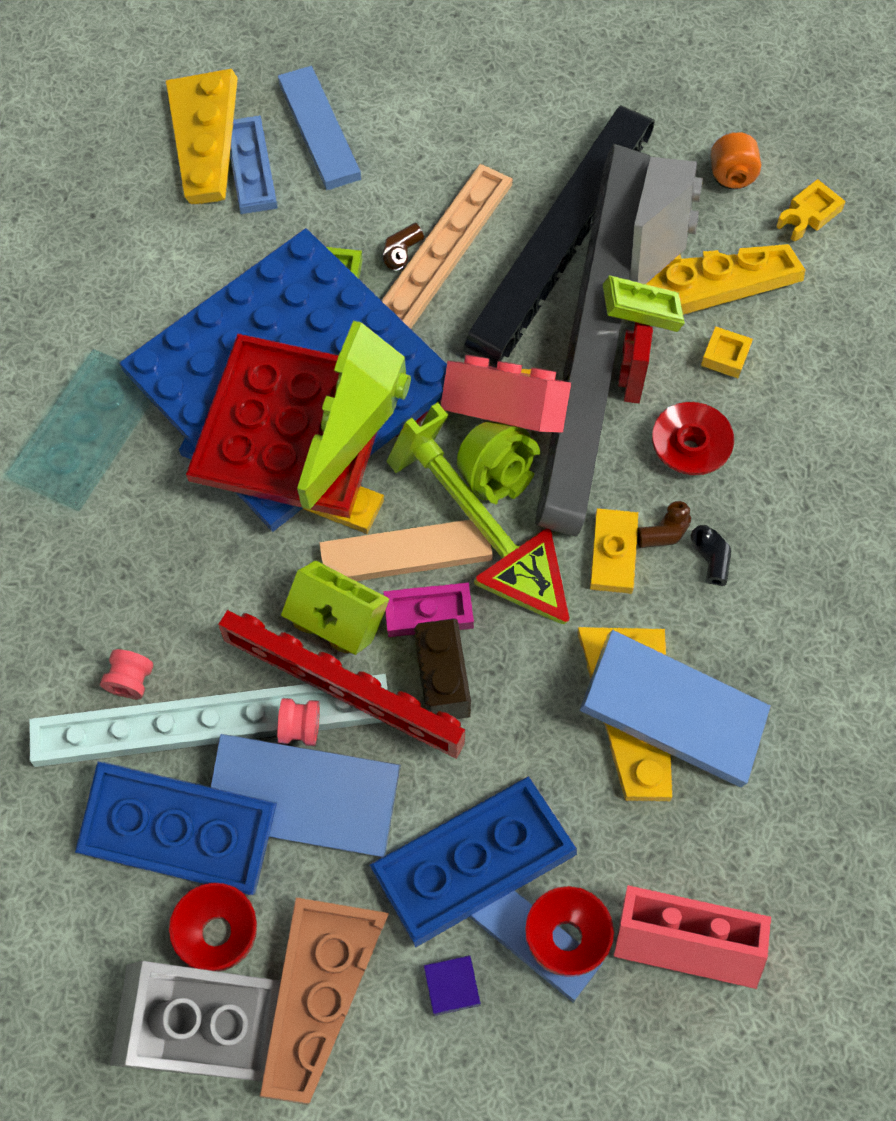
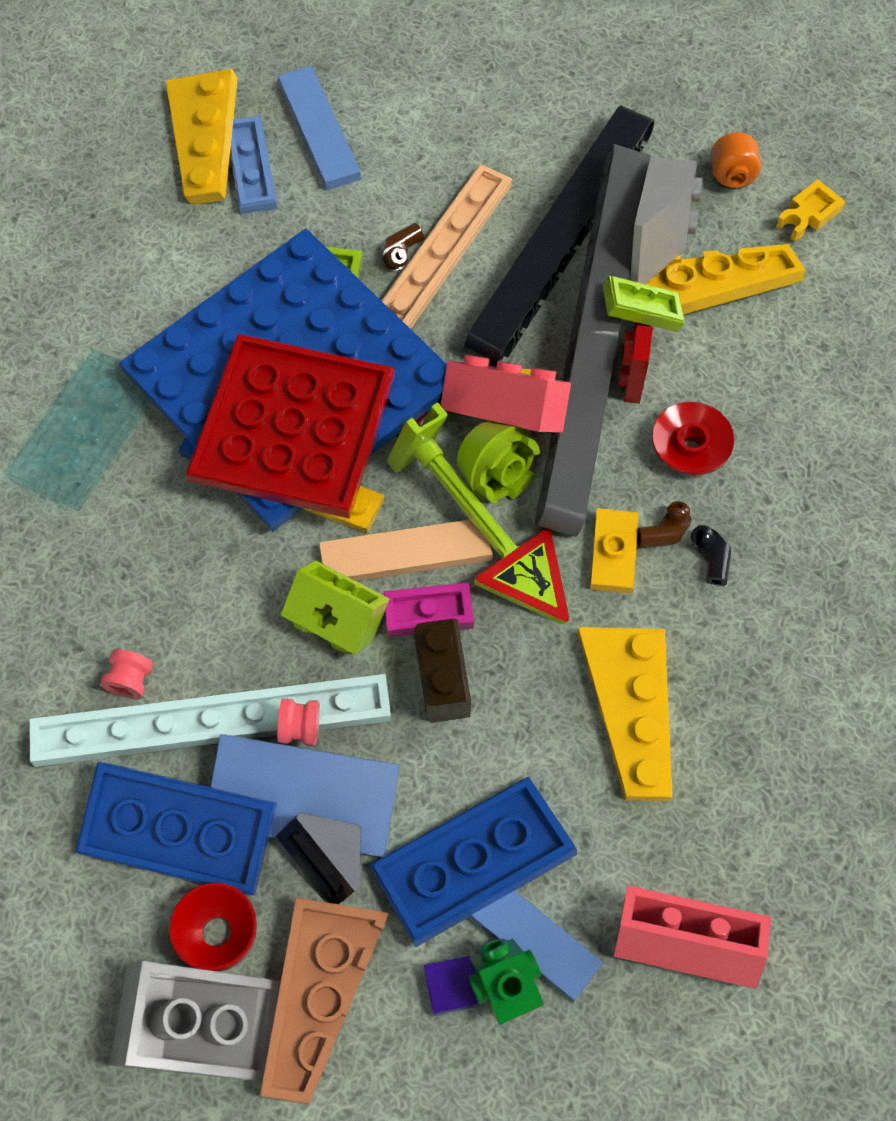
red plate [218,610,465,759] -> none
lime wedge [297,320,411,510] -> none
red piece [525,886,614,977] -> none
medium blue tile [579,630,771,788] -> none
yellow plate [701,326,753,378] -> none
none -> black slope [276,812,361,905]
none -> green brick [468,938,544,1025]

